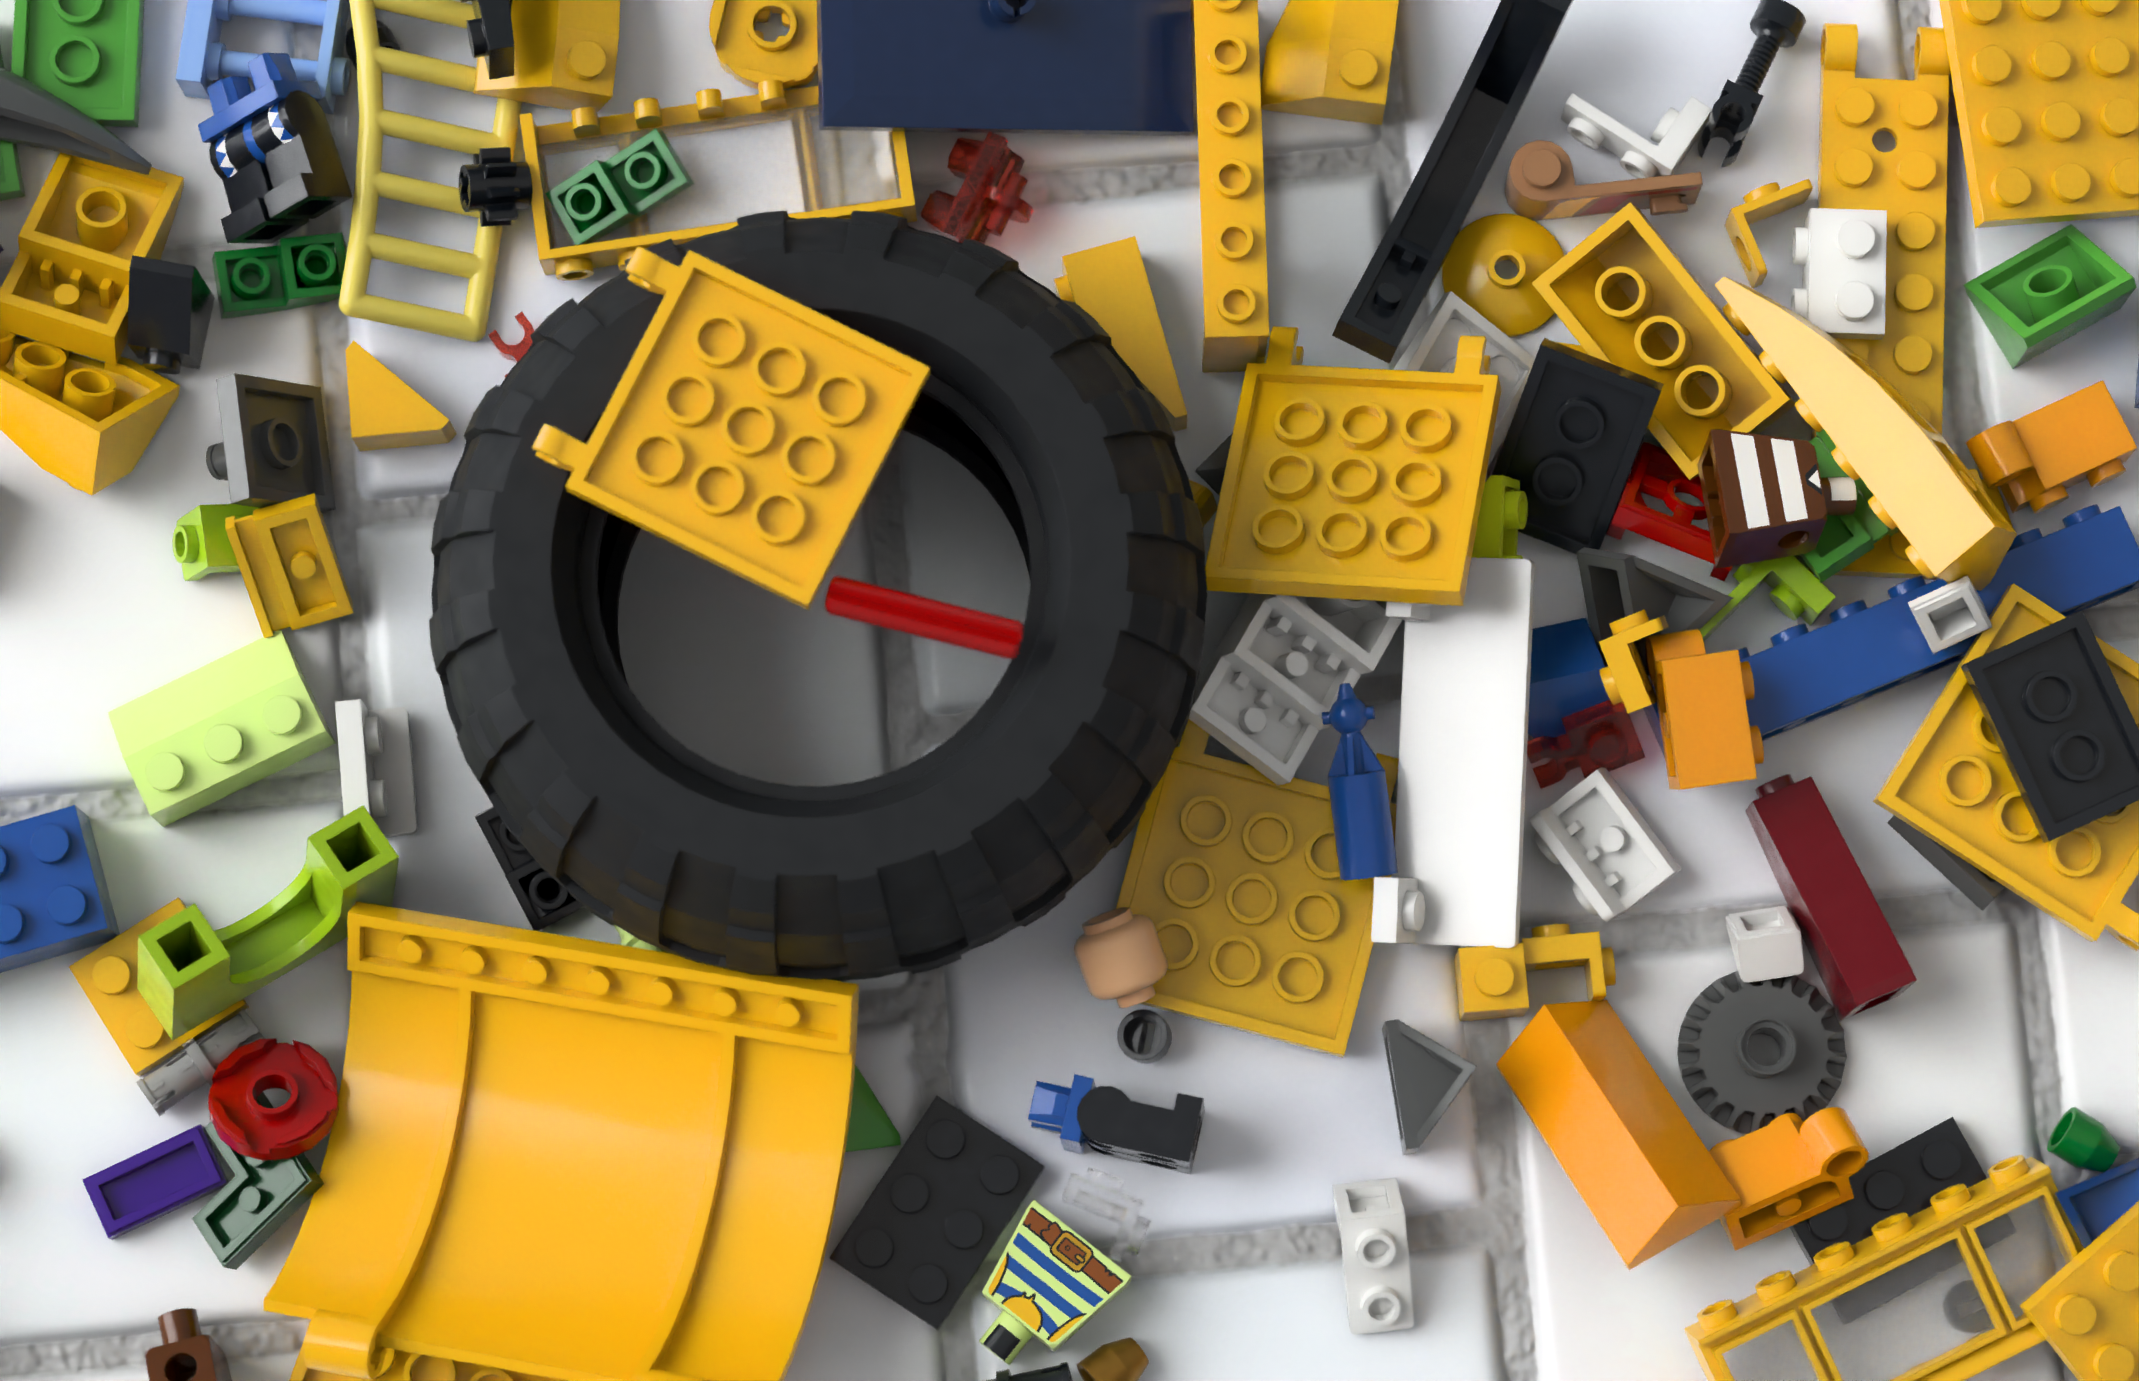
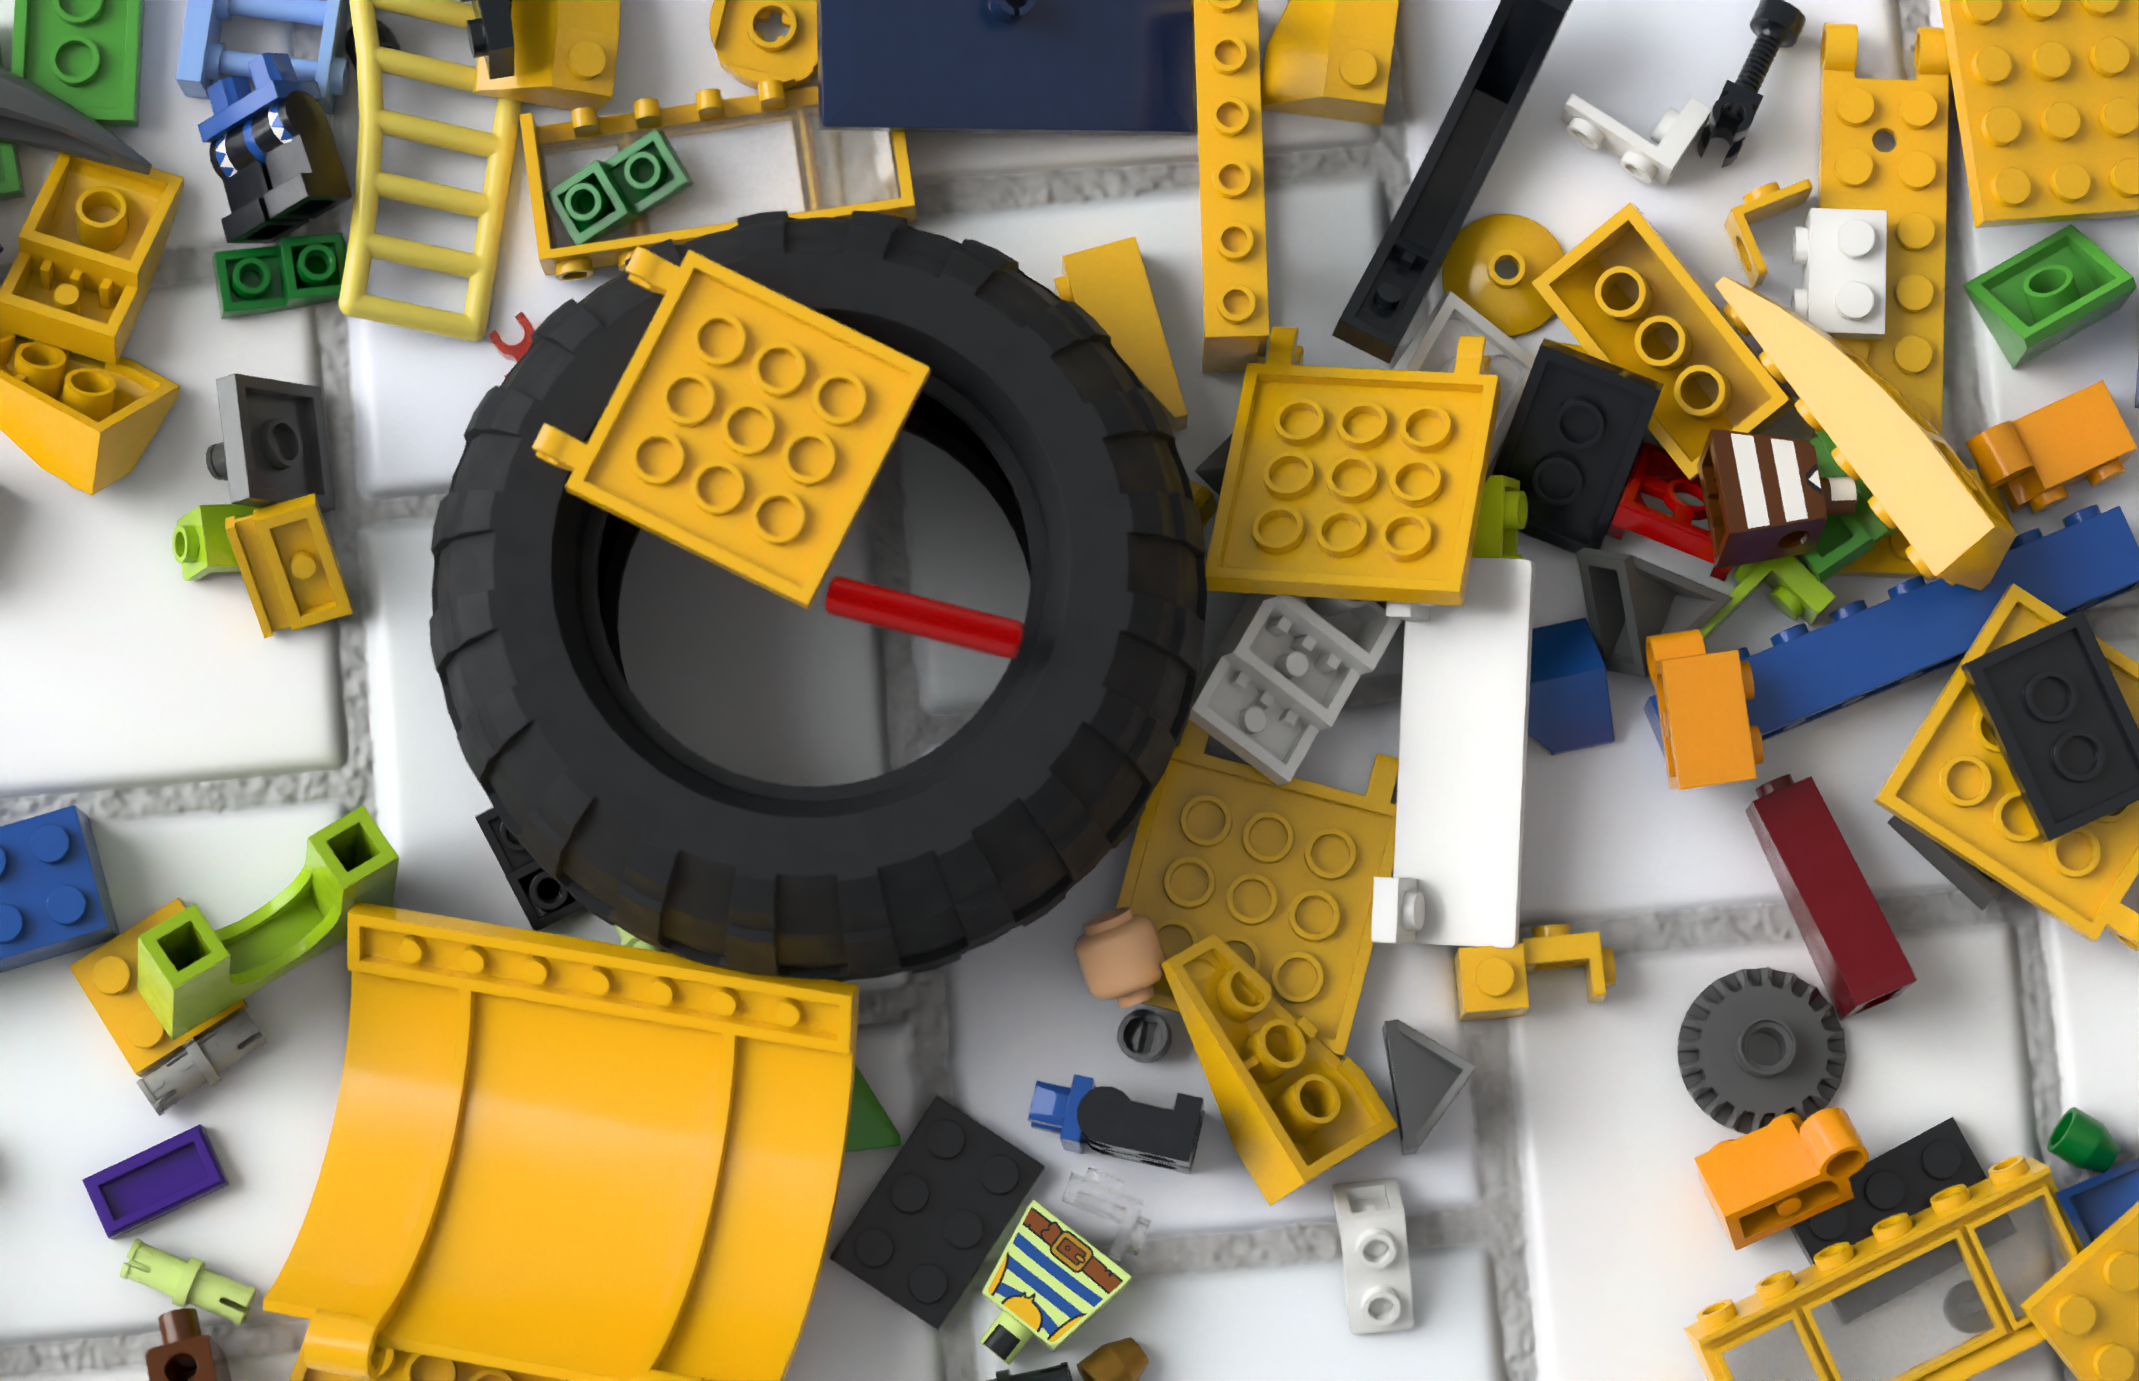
yellowish green slope [108,629,336,827] -> none
black slope [127,255,215,374] -> none
tile [192,1092,324,1270] -> none
red tile [208,1038,339,1161] -> none
white bracket [335,699,418,837] -> none
yellow slope [345,341,457,451] -> none
black gear [459,147,532,227] -> none
clear red hips [921,131,1034,244] -> none
blue wheel [1322,683,1398,880] -> none
light orange slope [1496,1000,1742,1270] -> none
medium nougat door [1505,140,1703,221] -> none
clear red plate [1527,699,1645,789] -> none
white bracket [1529,766,1681,922] -> none
yellow bracket [1599,609,1669,714] -> none
white slope [1725,905,1804,983] -> none
white slope [1908,575,1993,654] -> none
none -> yellowish green pin [120,1238,257,1327]
none -> yellow wedge [1161,933,1398,1206]

